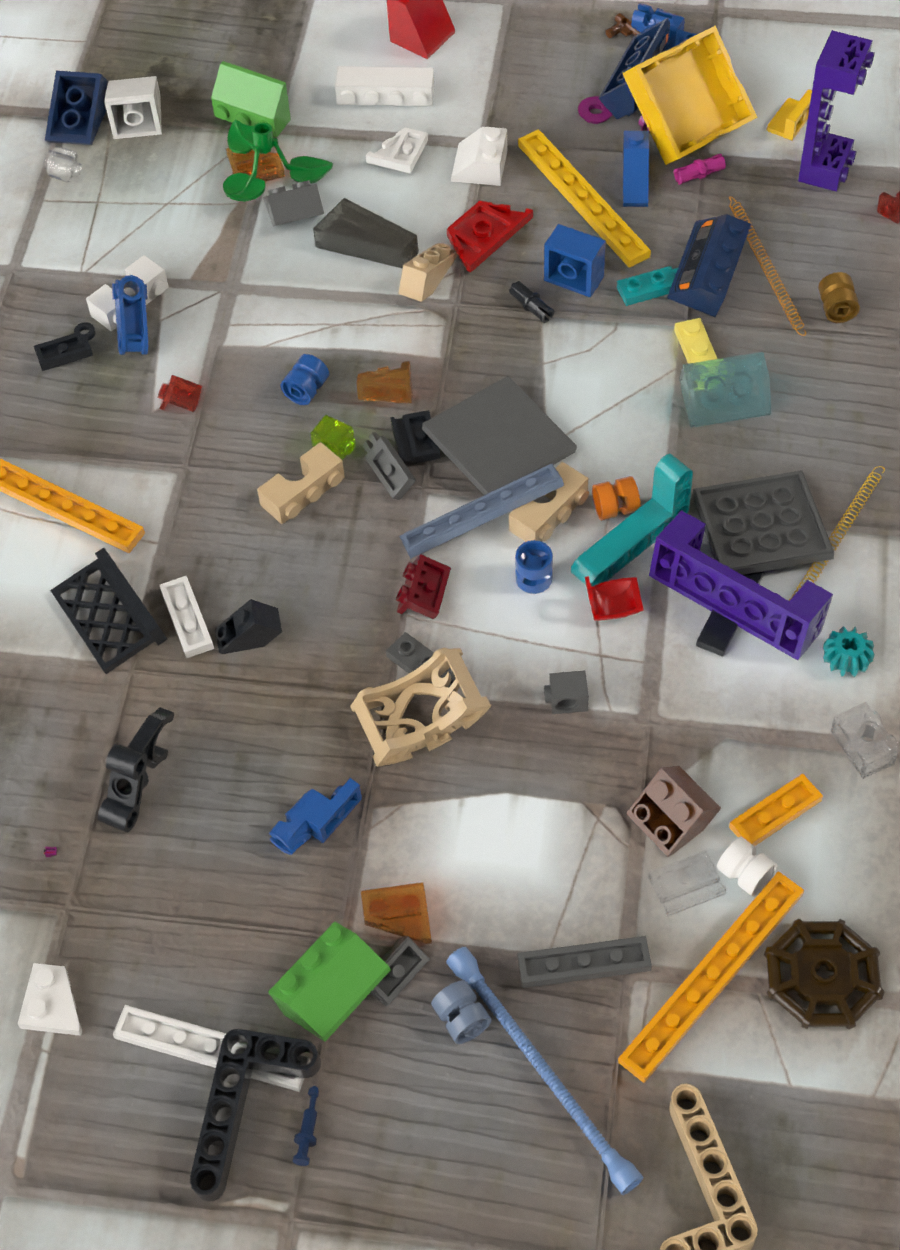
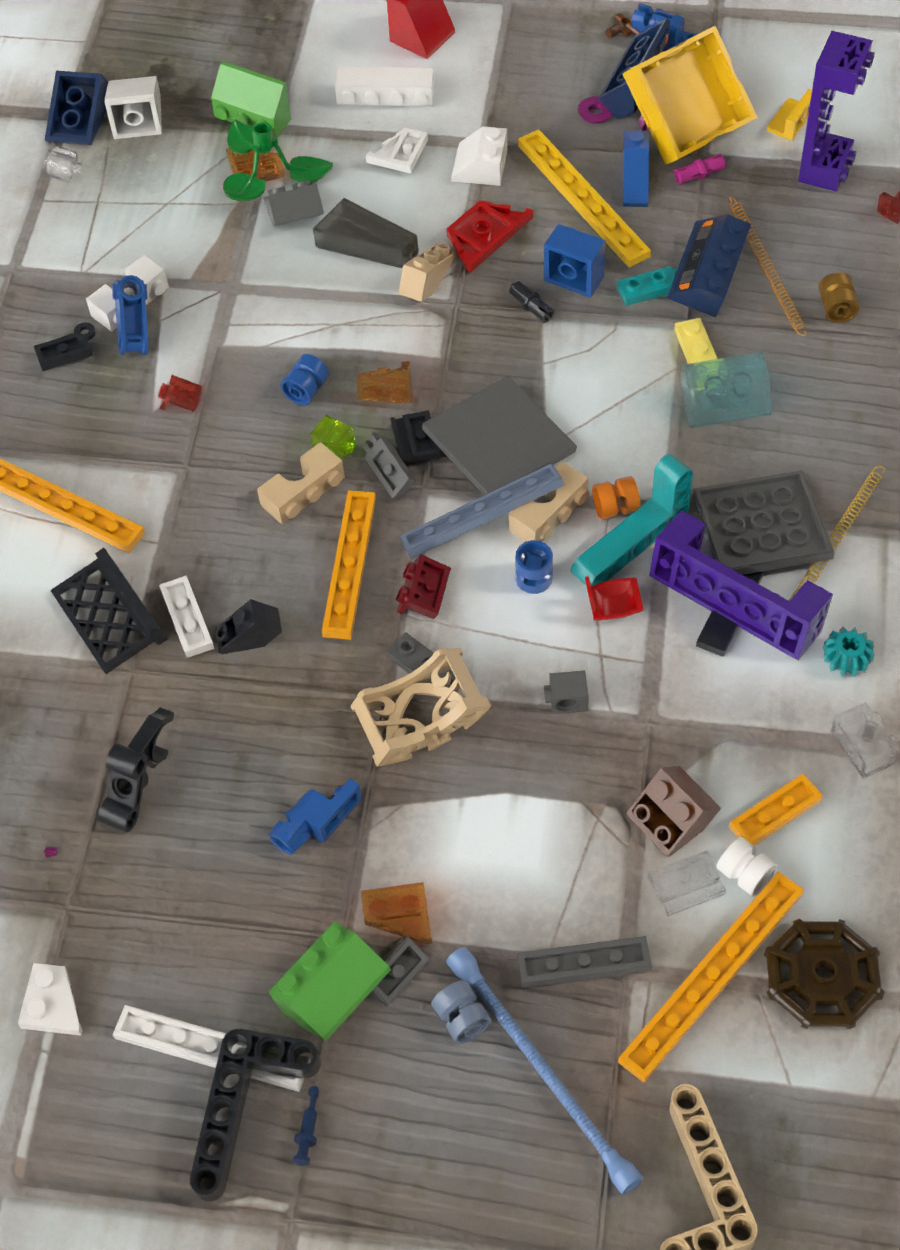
none -> light orange plate [322,490,376,640]

